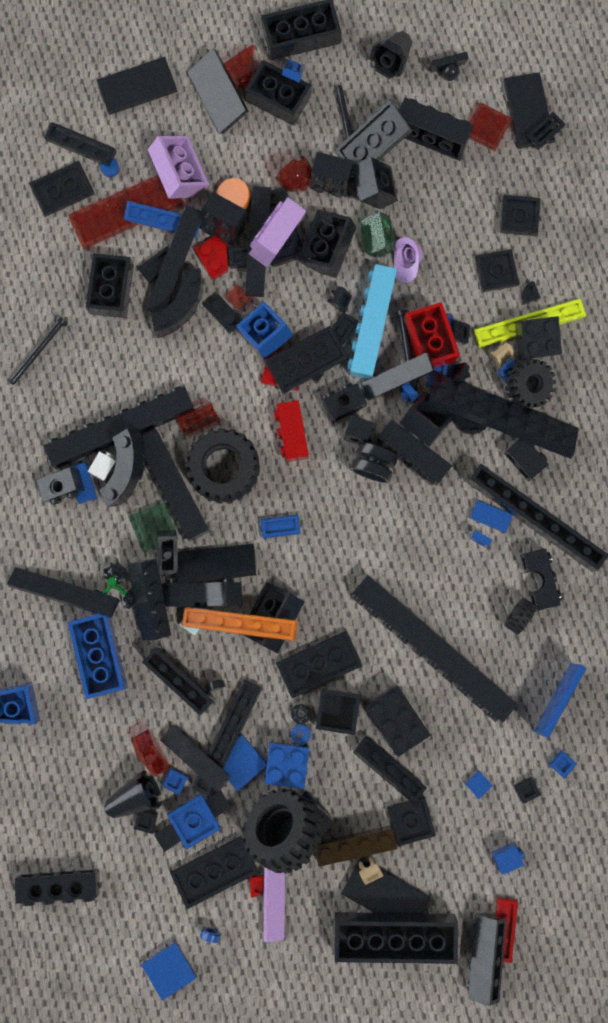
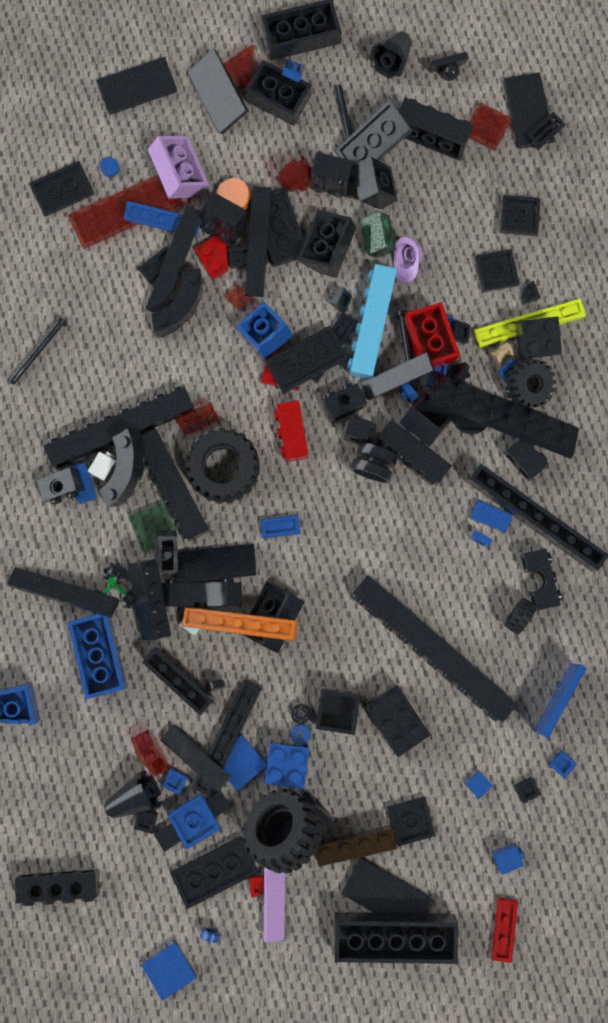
black tile [44,122,117,167] -> none
black brick [86,253,134,318] -> none
black plate [204,294,242,334] -> none
lavender brick [249,197,306,267] -> none
black tile [276,630,363,699] -> none
black plate [353,736,427,804] -> none
tan tile [359,857,383,885] -> none
brick [467,912,507,1006] -> none

